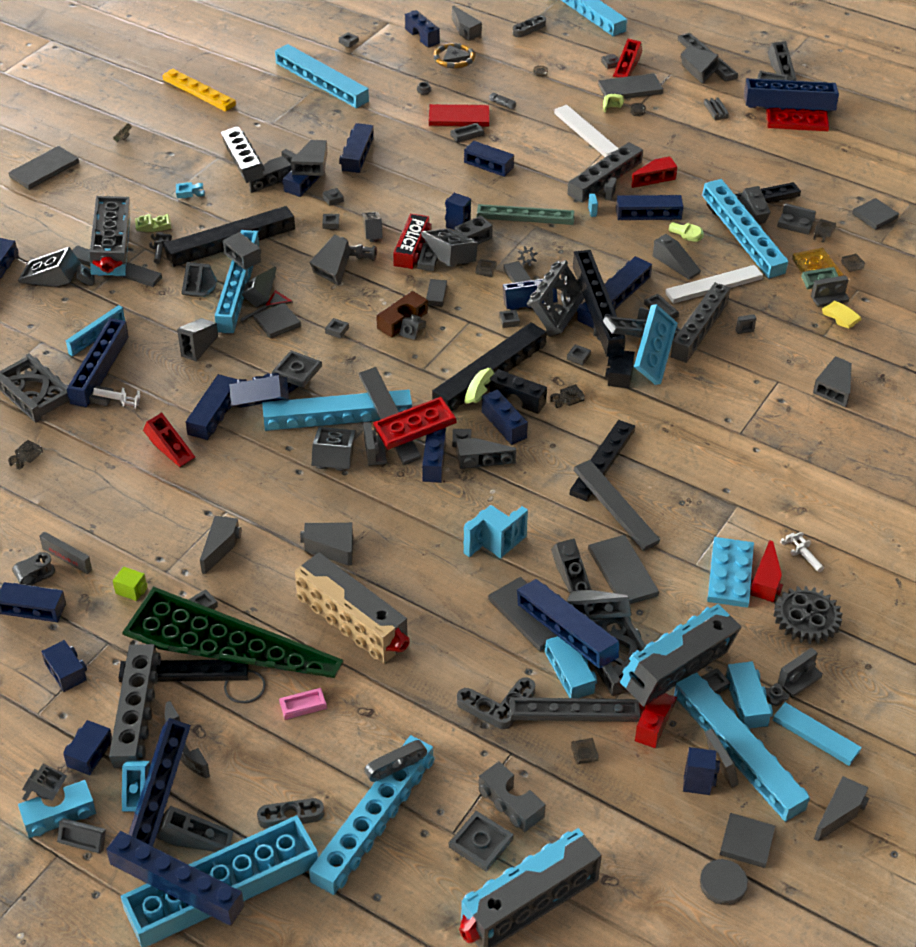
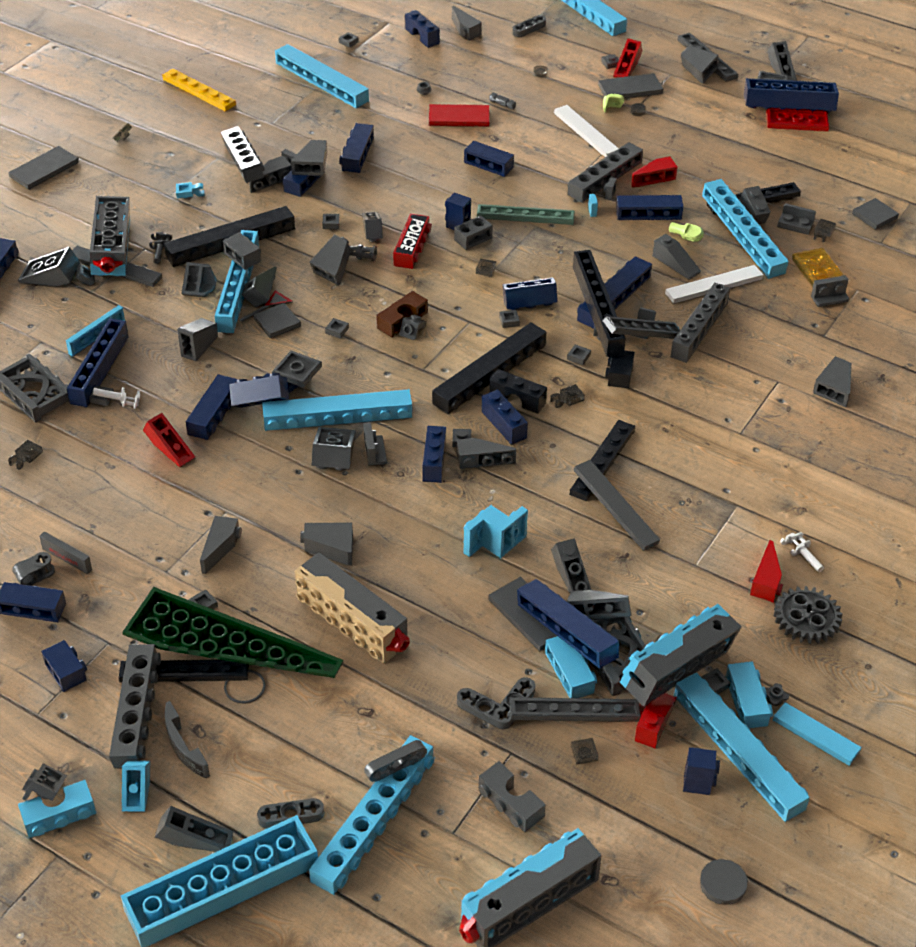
dark grey tile [57,818,106,854] -> none
dark blue brick [63,720,112,776] -> none
dark blue brick [106,831,244,926] -> none
lime brick [113,566,147,601] -> none
dark blue brick [128,718,191,847] -> none
yellowish green slope [135,214,172,232] -> none
bright pink tile [279,688,327,720] -> none
dark grey plate [323,188,344,206] -> none
dark grey tile [359,367,421,465] -> none
red tile [373,397,457,450] -> none
dark grey plate [417,243,438,271] -> none
dark grey slope [421,228,478,267] -> none
dark grey tile [426,279,447,307] -> none
dark grey piece [433,43,476,69] -> none
dark grey plate [449,811,514,872] -> none
dark grey tile [450,123,484,143] -> none
yellowish green slope [464,368,494,404] -> none
dark grey tile [503,261,531,283] -> none
dark grey gear [517,246,538,267] -> none
dark grey fence [527,260,584,337] -> none
dark grey tile [588,535,659,604] -> none
medium azure plate [634,304,677,385] -> none
dark grey tile [644,294,679,319] -> none
dark grey tile [704,97,729,120] -> none
dark grey tile [705,729,739,788] -> none
medium azure plate [707,537,754,608] -> none
dark grey tile [719,813,775,868] -> none
dark grey tile [736,314,756,334] -> none
dark grey bracket [778,648,823,697] -> none
sand green plate [801,267,838,290] -> none
dark grey slope [814,776,869,841] -> none
light yellow slope [822,301,861,328] -> none
clear smoke plate [841,253,865,272] -> none

